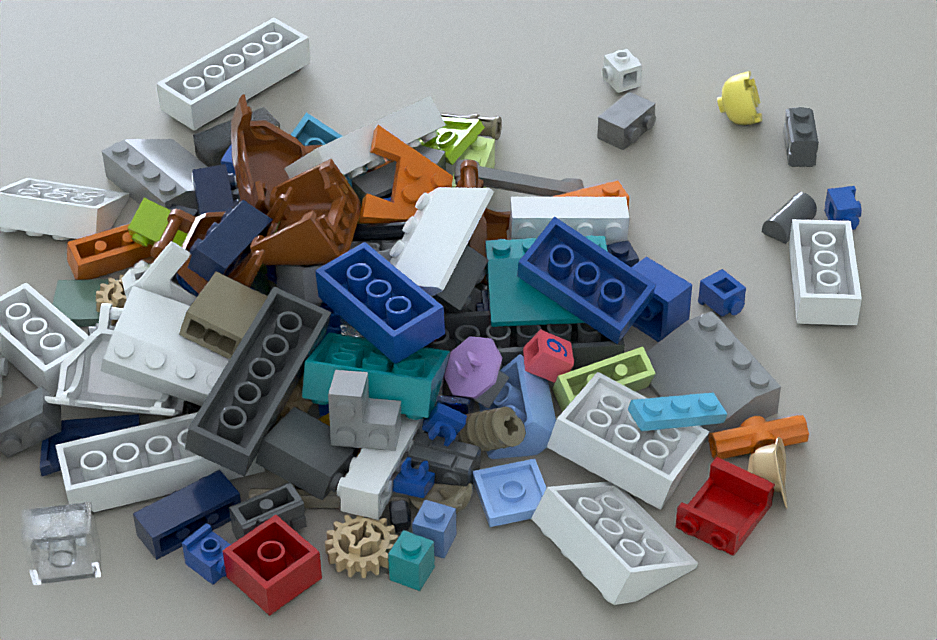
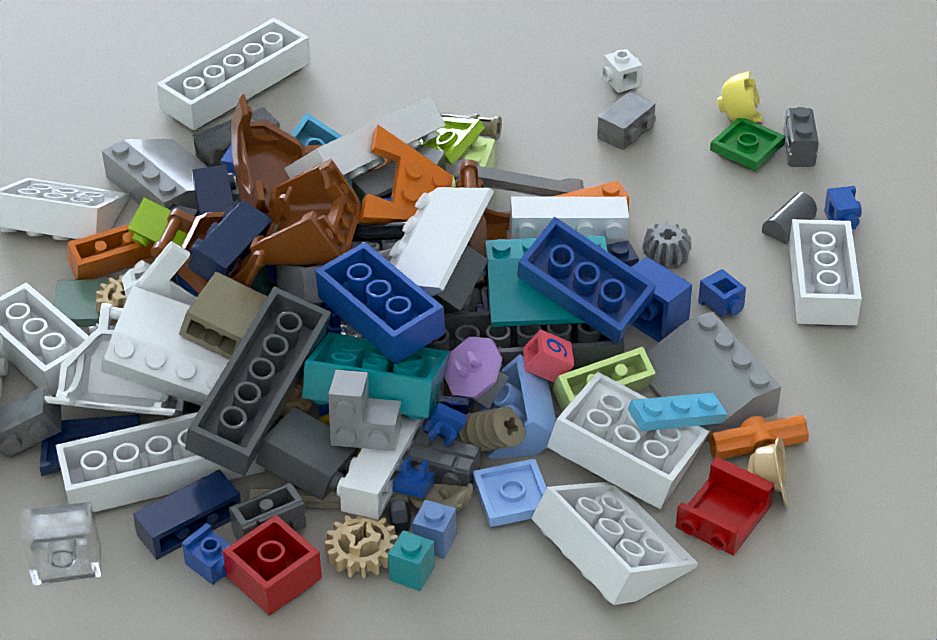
none -> light grey gear [642,222,692,269]
none -> green plate [710,118,786,171]

